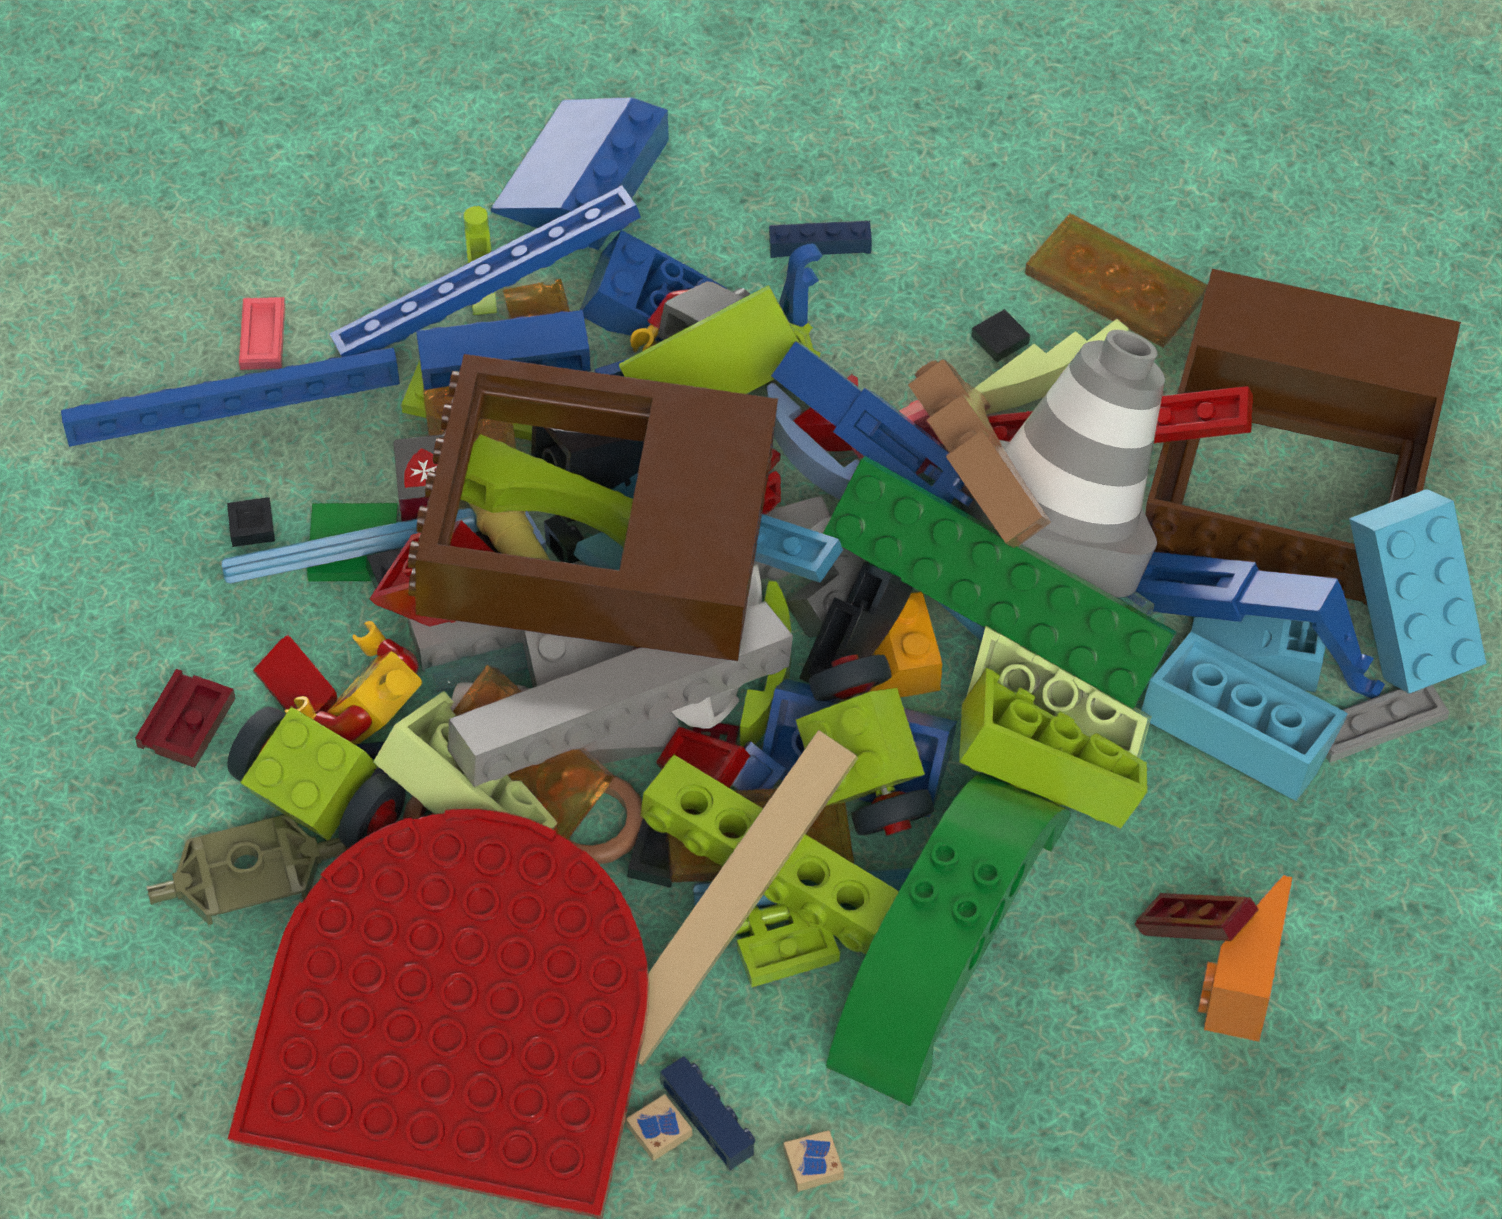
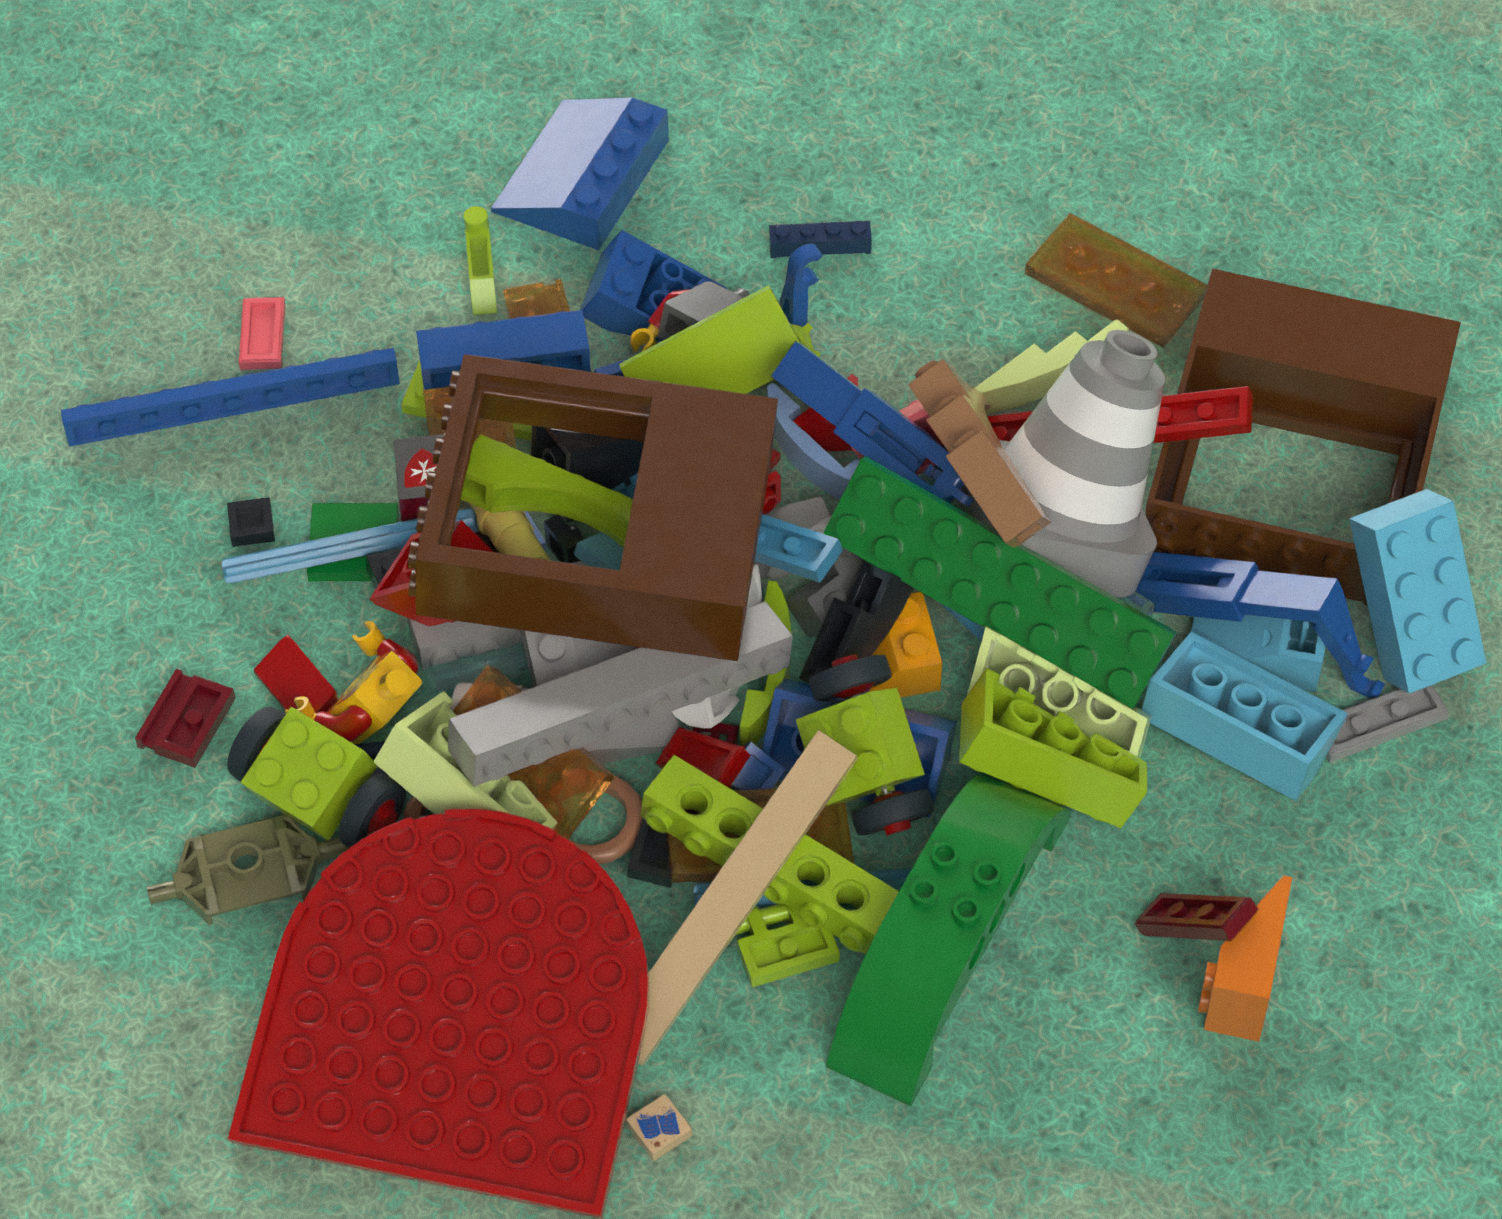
blue plate [330,186,641,357] -> none
dark blue piece [660,1056,756,1170] -> none
tan tile [783,1130,844,1191] -> none
black tile [972,309,1030,362] -> none

